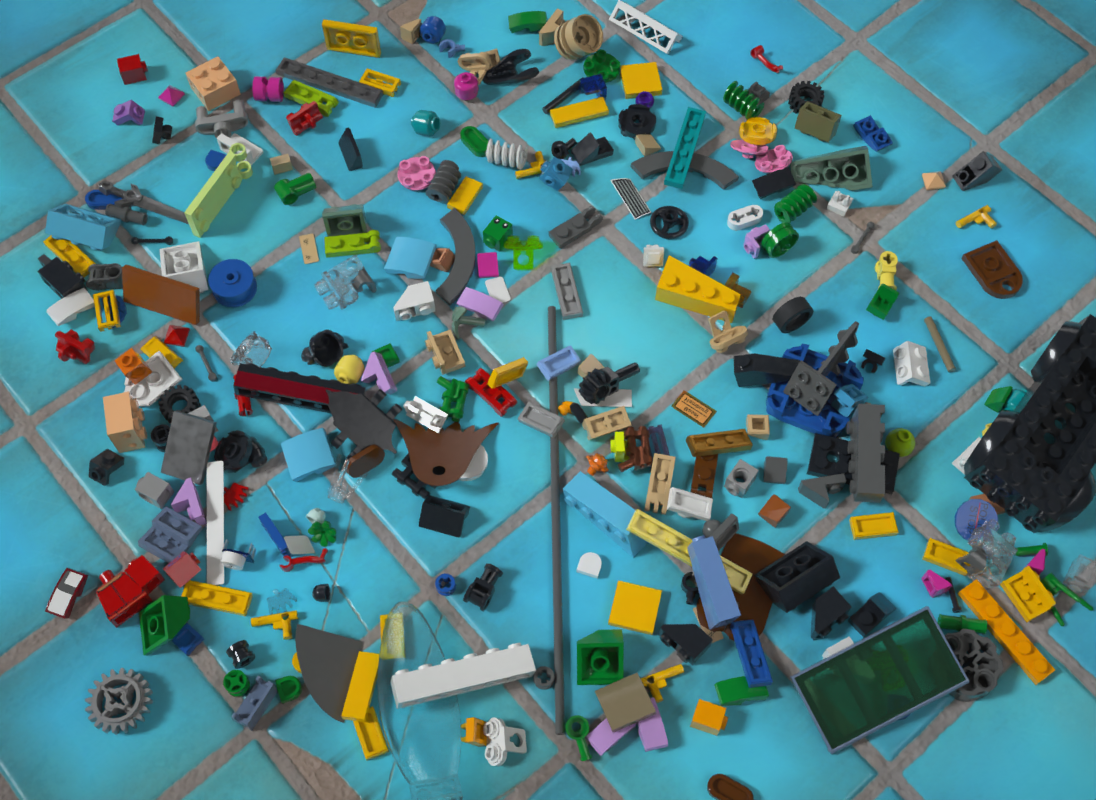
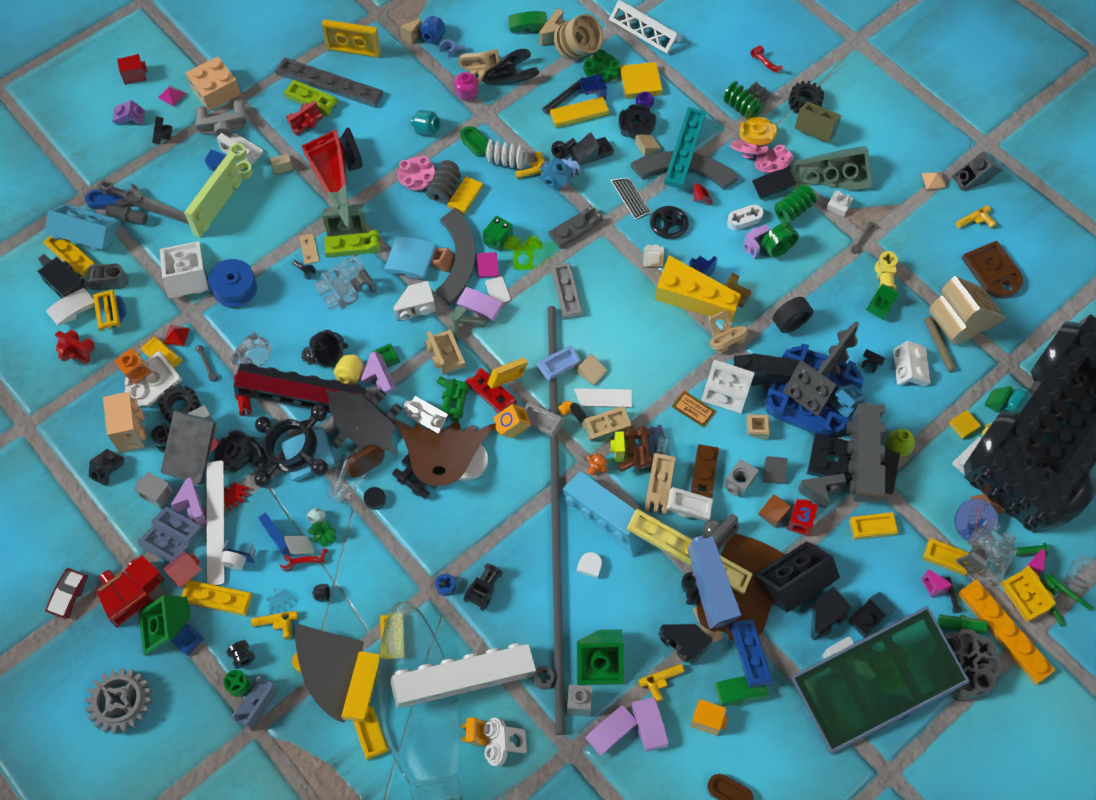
dark orange tile [122,265,200,325] -> none
black hinge [131,236,173,245] -> none
dark pink wheel [252,76,284,102] -> none
green piece [274,173,317,205] -> none
green tile [275,676,302,704] -> none
yellow tile [359,68,401,97] -> none
black panel [419,495,470,538] -> none
green bar [565,715,592,761] -> none
black gear [578,363,640,404] -> none
dark tan slope [595,673,656,733] -> none
yellow tile [608,580,662,635] -> none
pearl gold tile [686,429,753,457] -> none
blue slope [853,115,893,152] -> none
none -> black piece [254,405,328,488]
none -> black hand [292,260,316,280]
none -> red plate [302,129,351,230]
none -> black tile [363,487,386,510]
none -> light orange brick [493,404,532,438]
none -> light grey brick [567,685,592,717]
none -> clear light blue bush [657,436,670,455]
none -> red slope [693,183,713,206]
none -> white slope [701,360,754,414]
none -> red brick [787,499,818,536]
none -> tan brick [929,276,1006,345]
none -> yellow tile [949,410,981,440]

